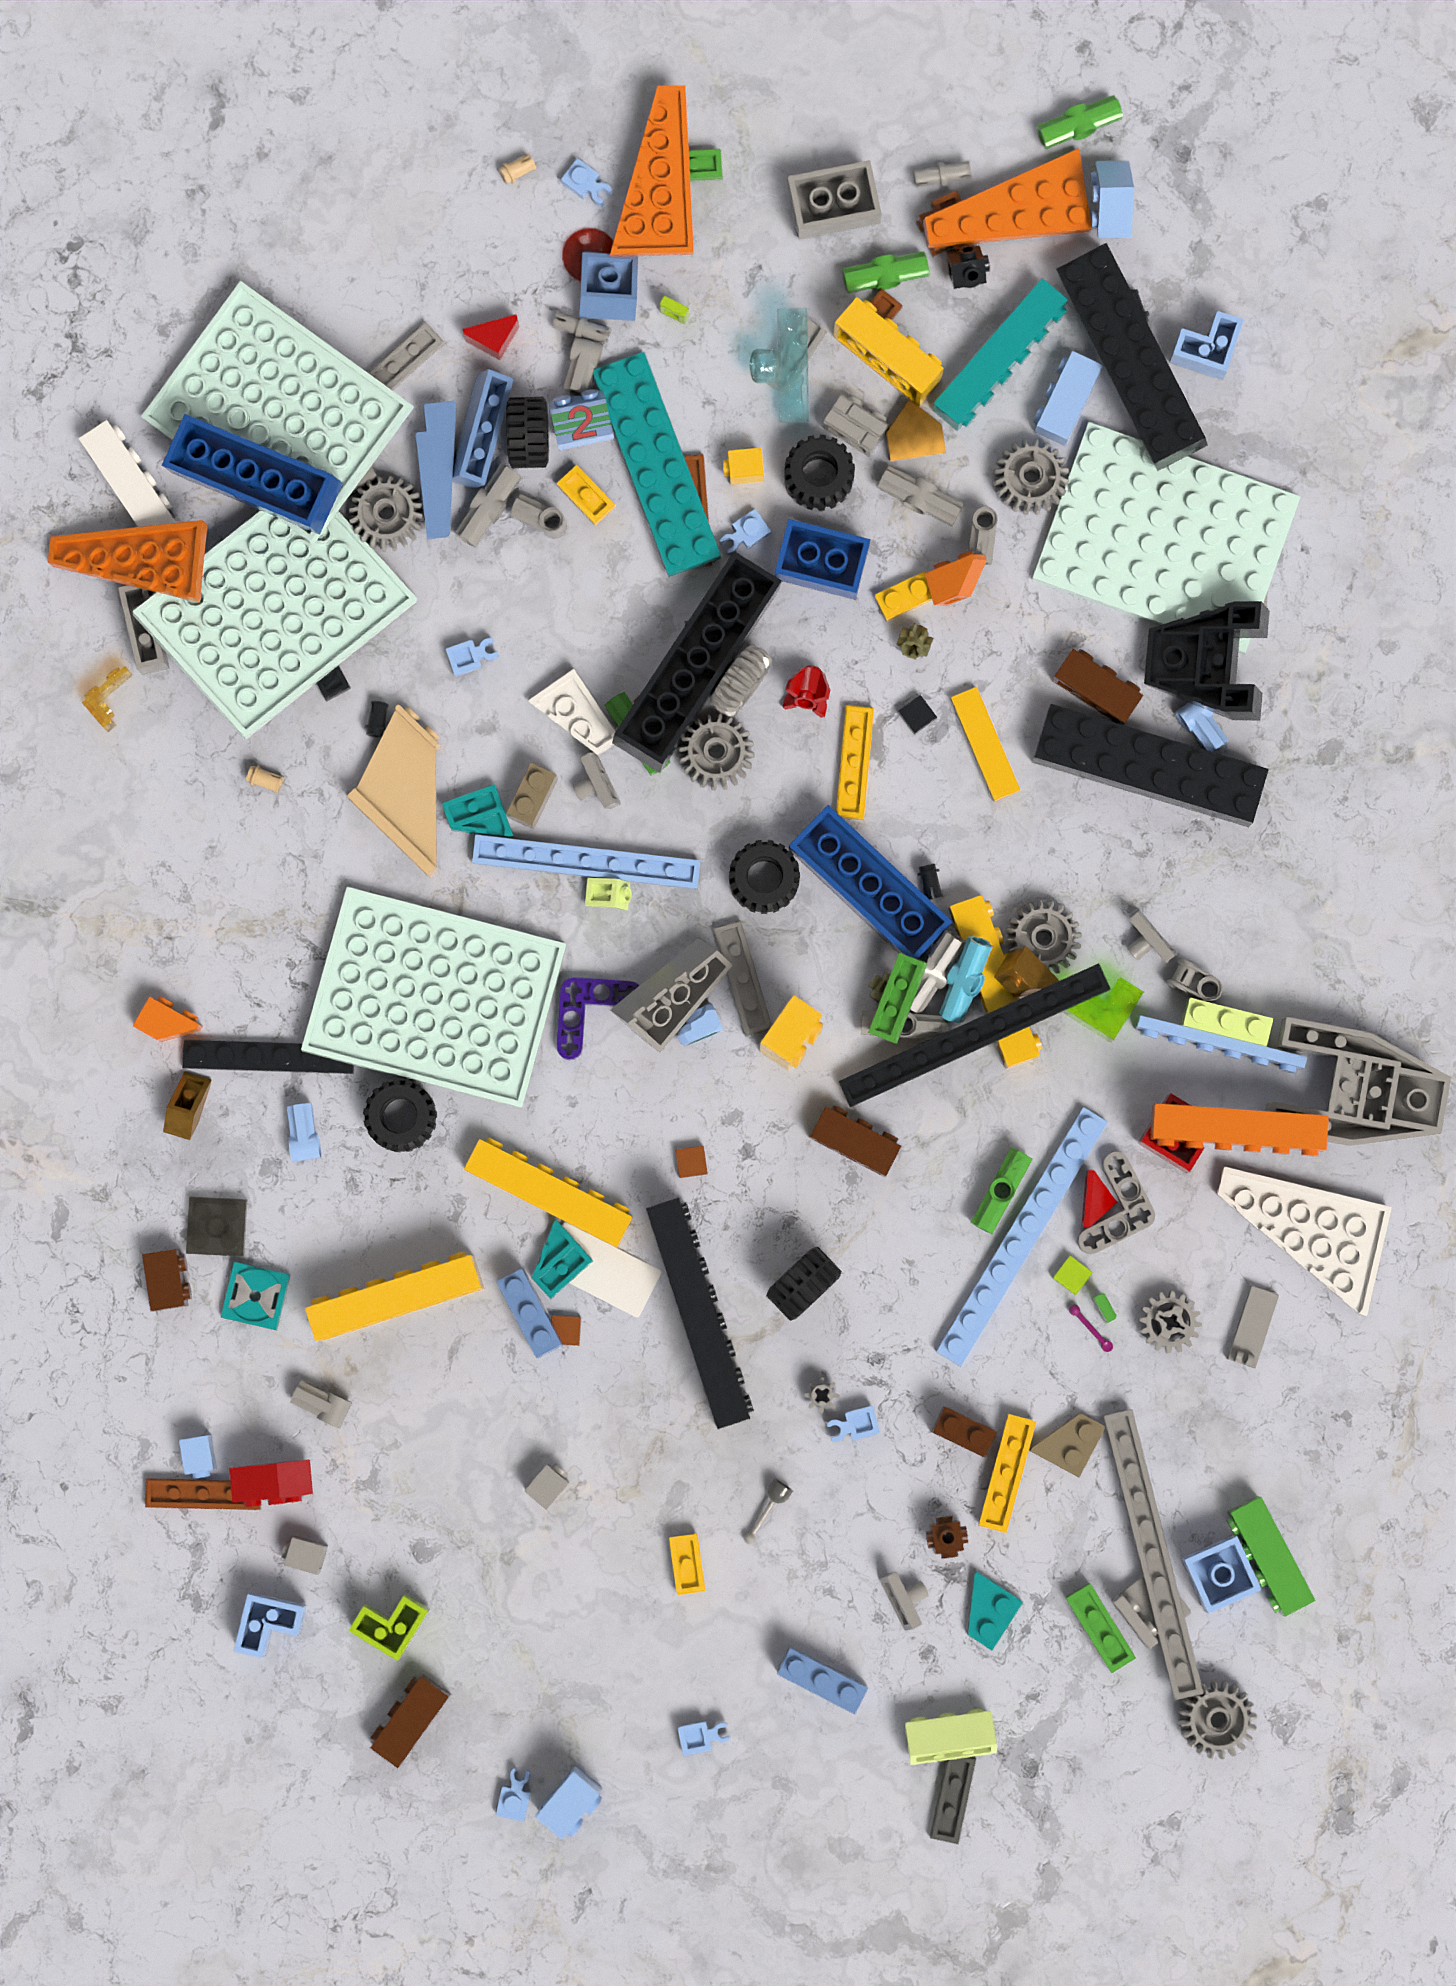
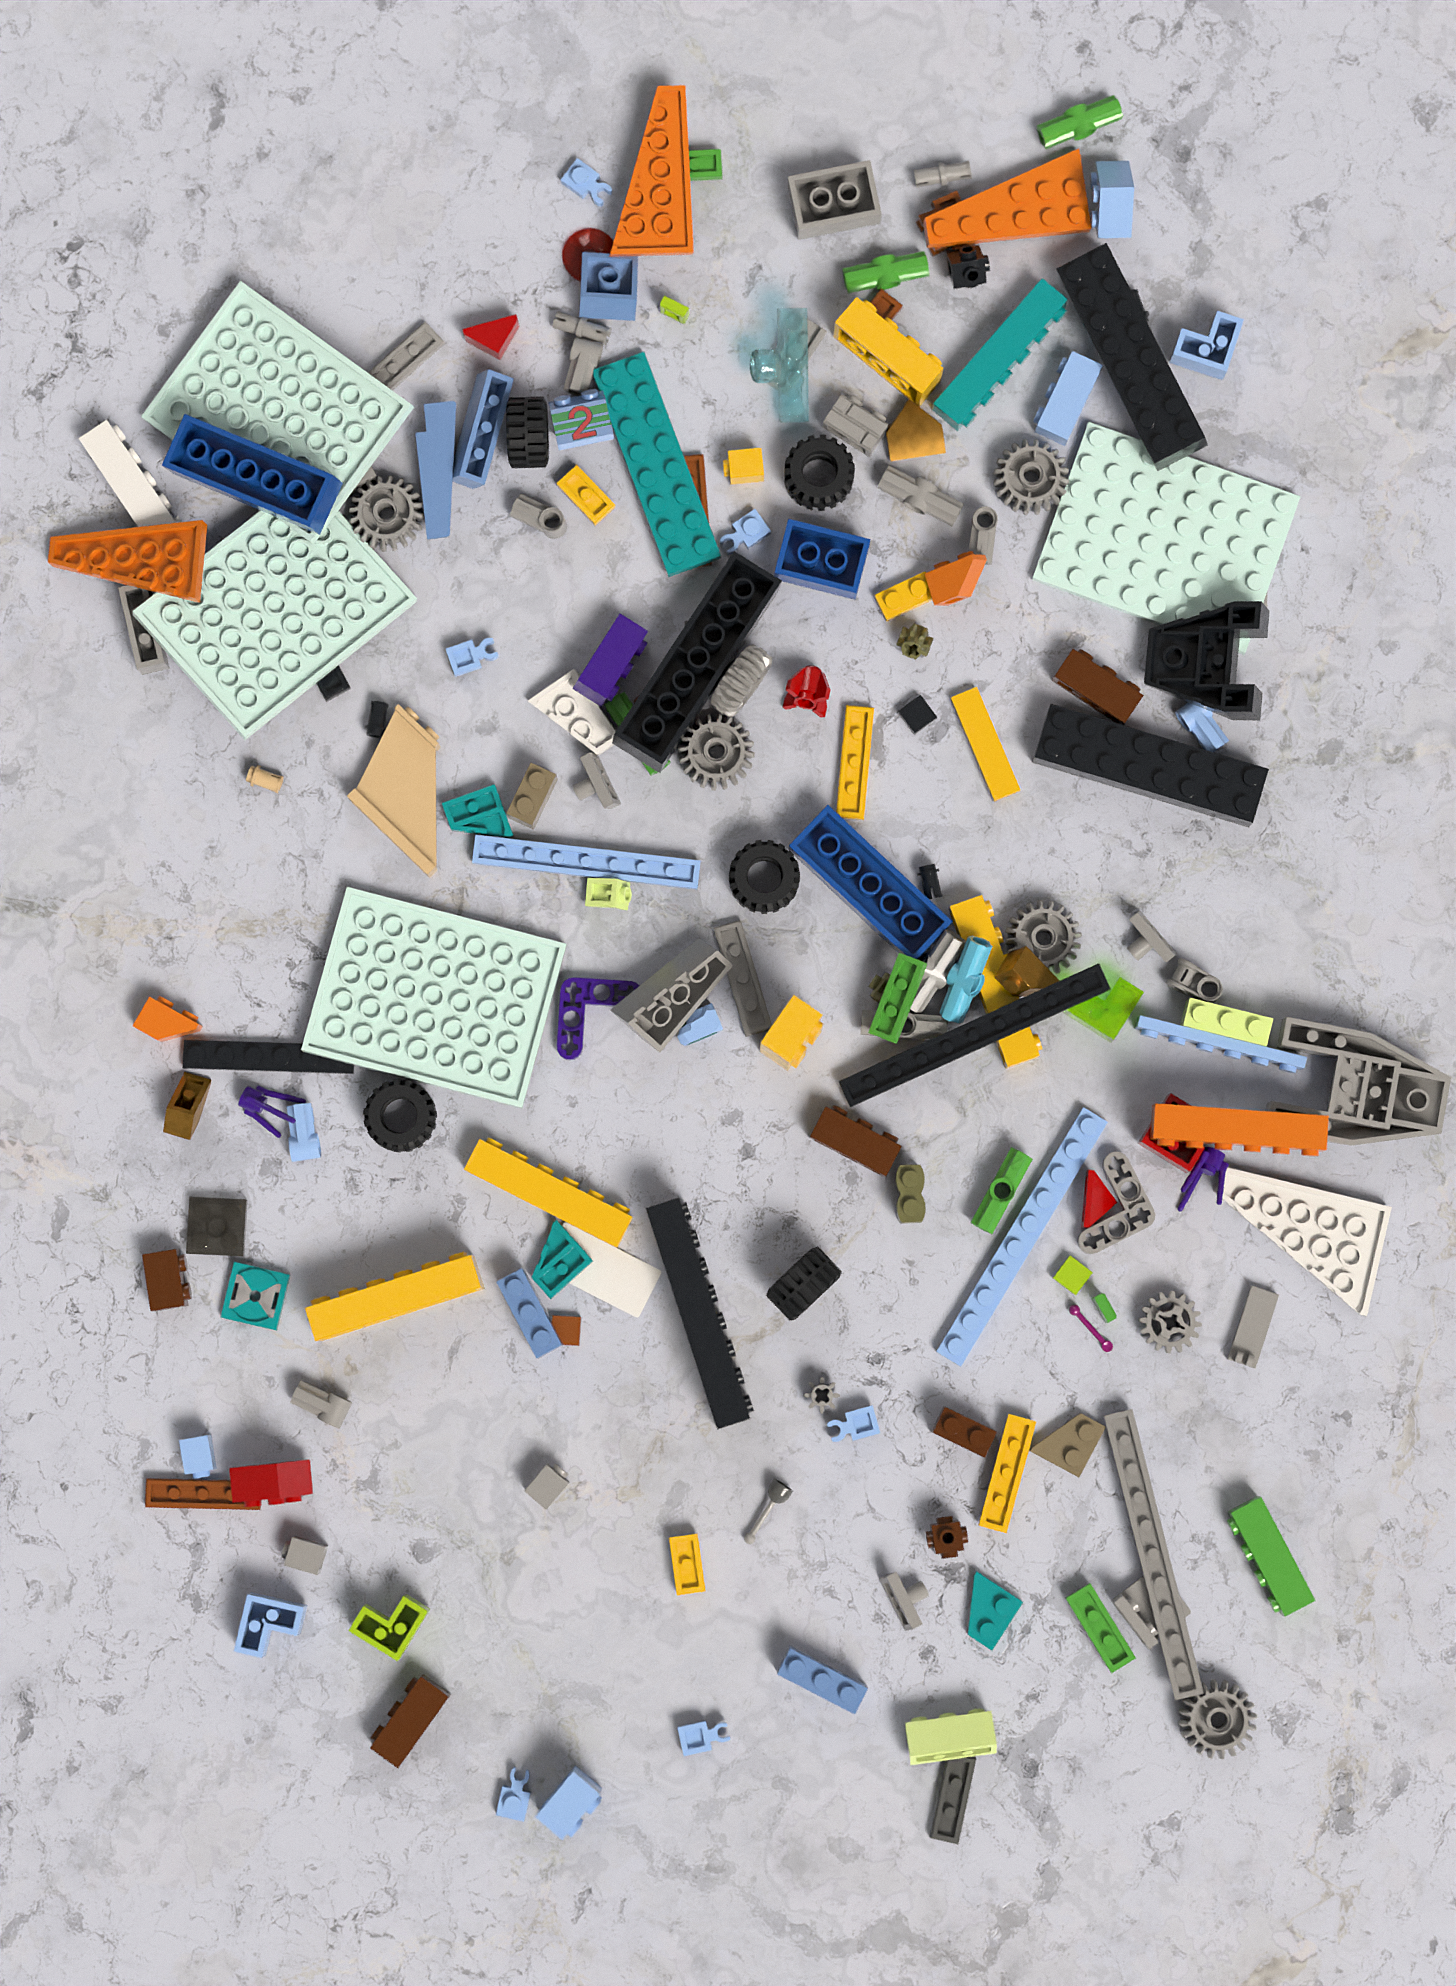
clear yellow bracket [82,666,132,732] -> none
light grey piece [455,464,521,548] -> none
tan pin [499,153,536,184] -> none
dark orange tile [676,1146,708,1178] -> none
light blue brick [1181,1535,1261,1614] -> none
none -> dark purple plant [238,1085,306,1138]
none -> dark purple brick [573,613,648,707]
none -> olive brick [895,1165,926,1224]
none -> dark purple plant [1177,1147,1229,1212]

